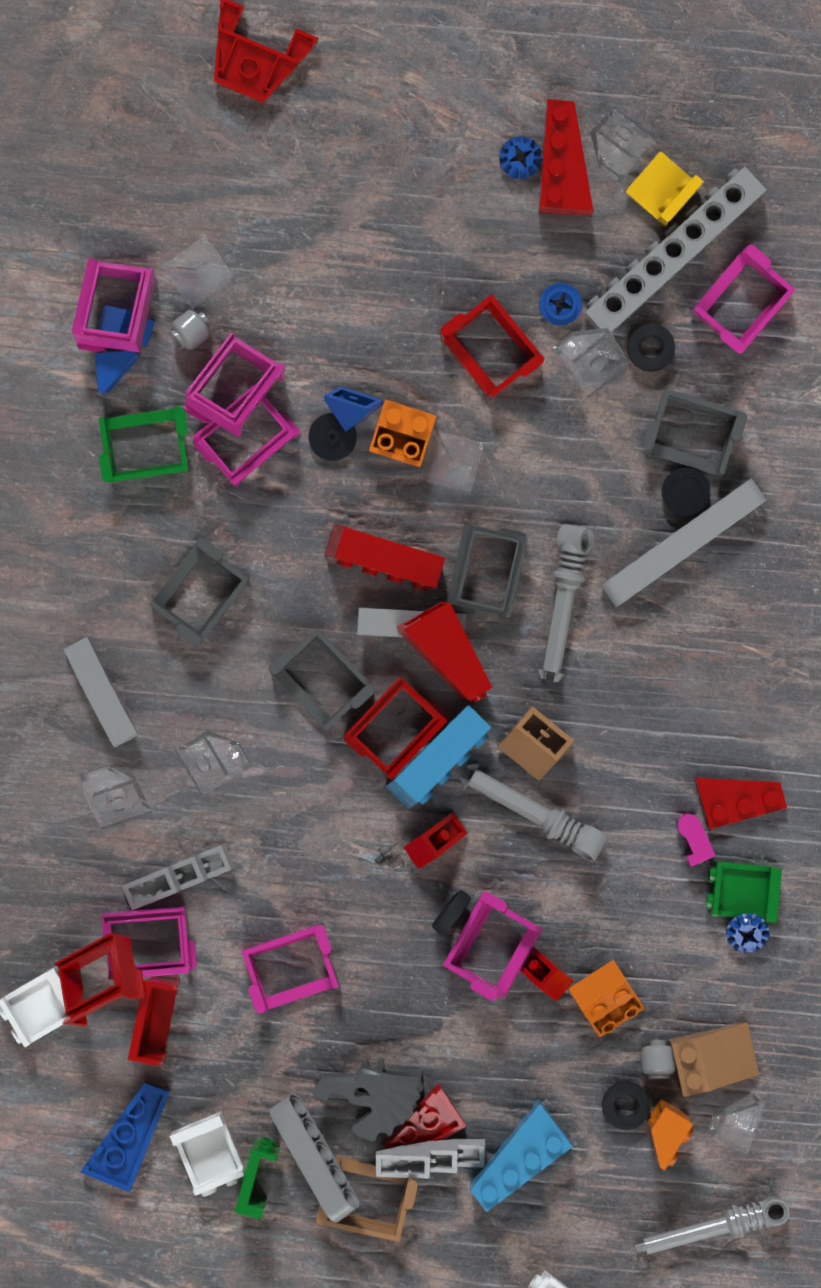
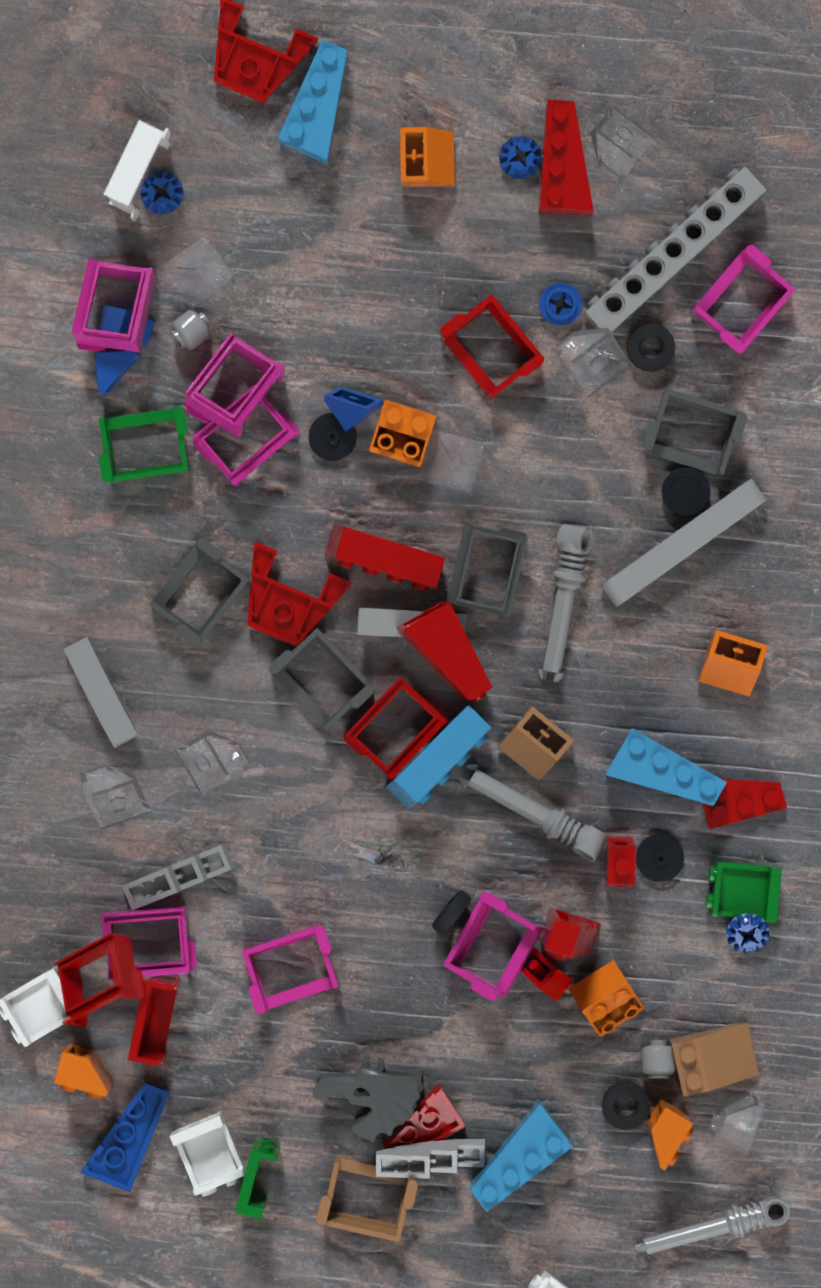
light grey beam [270,1093,359,1222] -> none
red slope [403,812,468,869] -> none
yellow bracket [626,152,704,227] -> none
dark pink leg [676,813,716,867] -> none
none -> orange slope [54,1043,114,1099]
none -> white piece [104,120,171,222]
none -> blue gear [140,171,183,214]
none -> red wing [247,542,352,647]
none -> dark azure wedge [278,39,348,165]
none -> orange slope [400,127,455,187]
none -> red wedge [540,907,601,961]
none -> dark azure wedge [605,728,727,806]
none -> red torso [605,836,636,888]
none -> black piece [636,833,684,882]
none -> orange slope [698,630,768,697]

